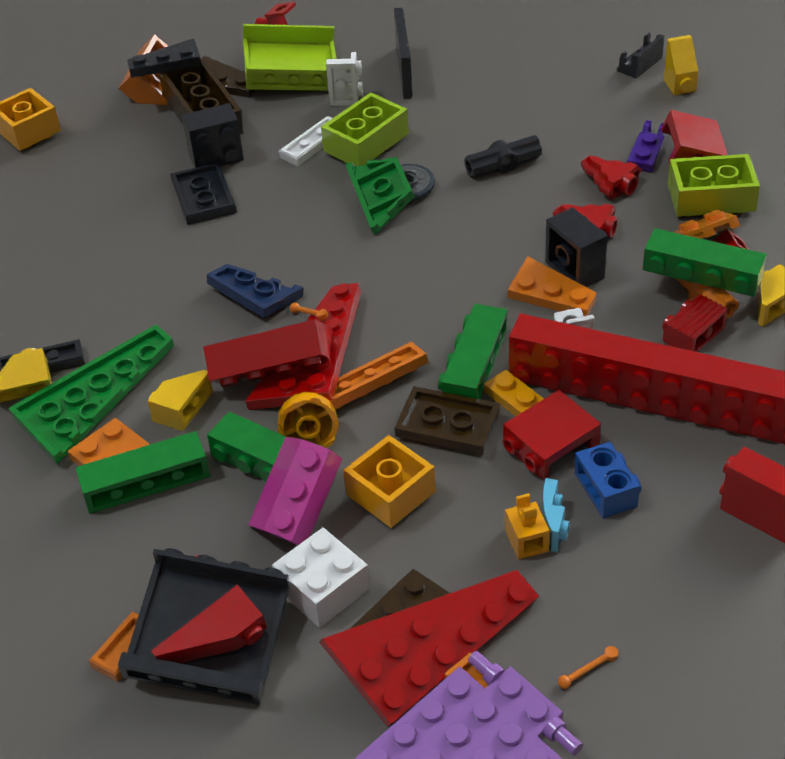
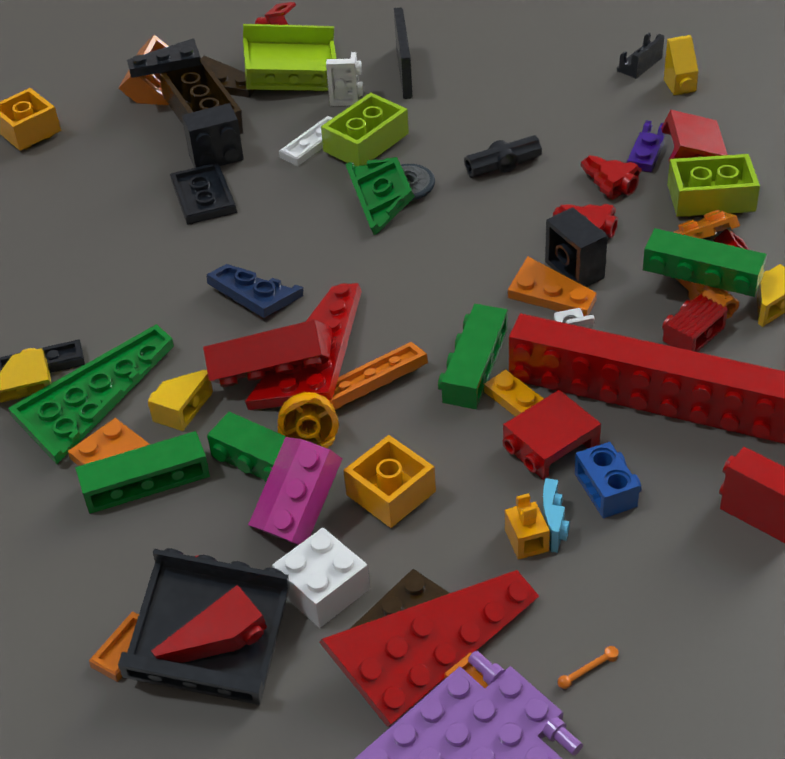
orange hinge [290,303,329,321] -> none
dark brown plate [394,386,500,455] -> none

